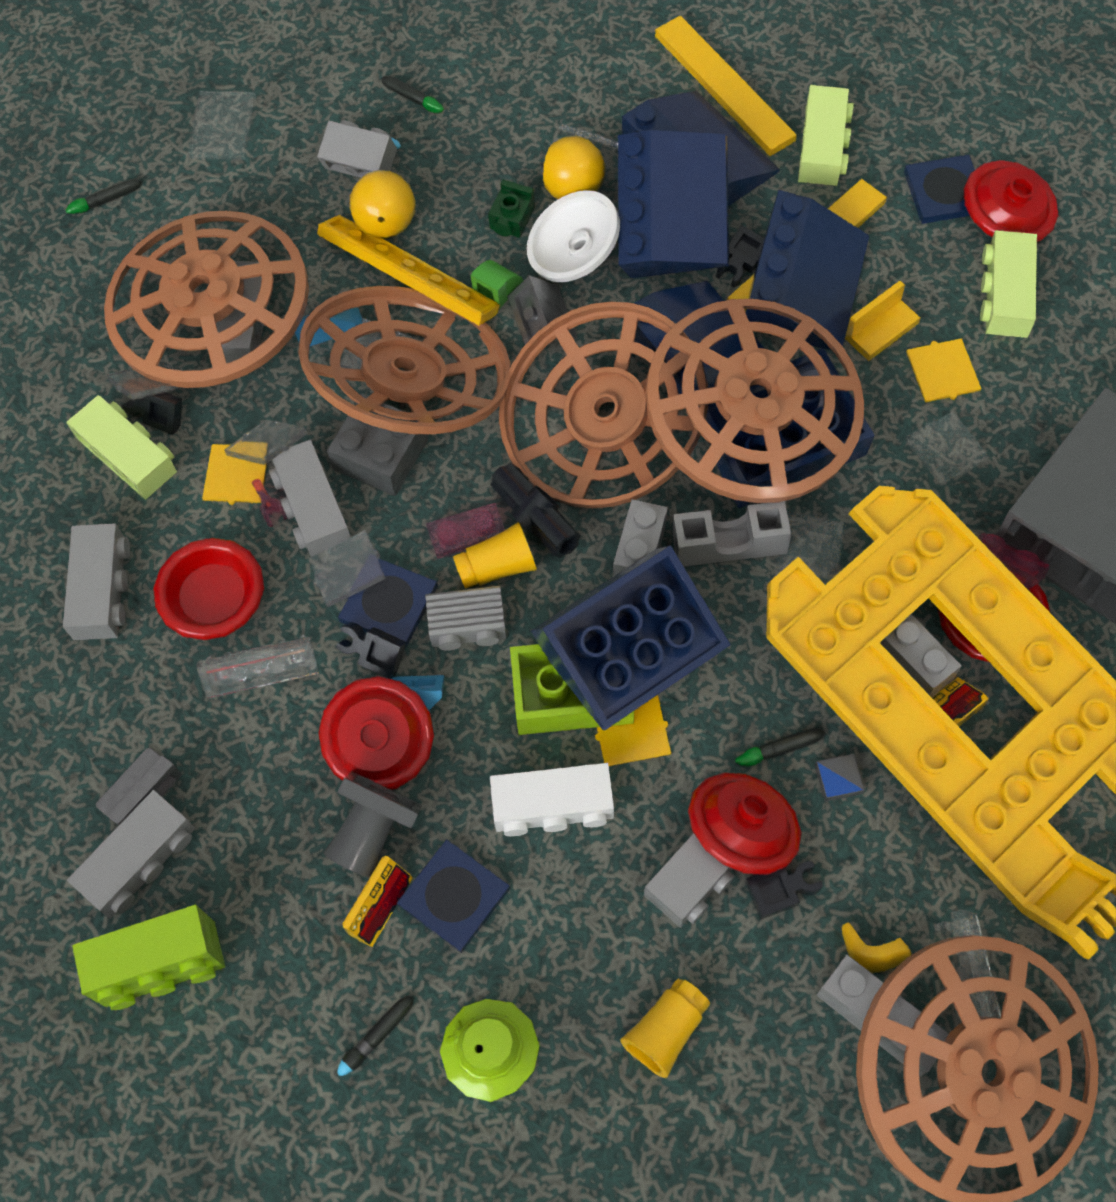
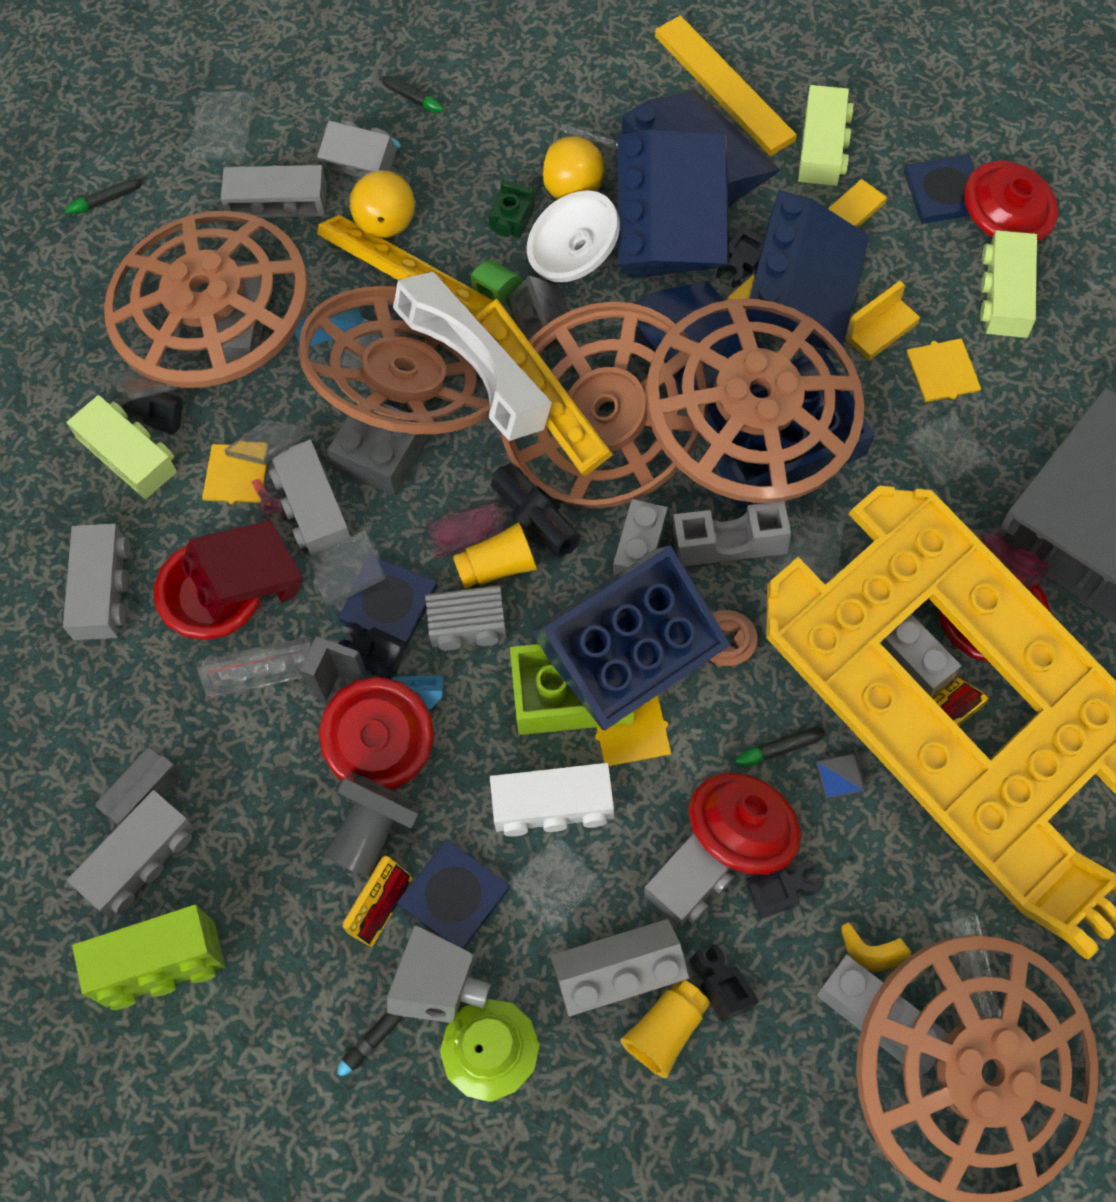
none -> dark red panel [181,520,302,619]
none -> light grey brick [221,164,327,218]
none -> flat silver panel [299,636,369,701]
none -> light grey torso [387,925,491,1023]
none -> white arch [393,272,552,441]
none -> yellow tile [474,298,613,477]
none -> clear piece [507,836,603,932]
none -> light grey brick [550,919,689,1016]
none -> black plate [690,944,759,1022]
none -> nougat gear [710,610,758,668]

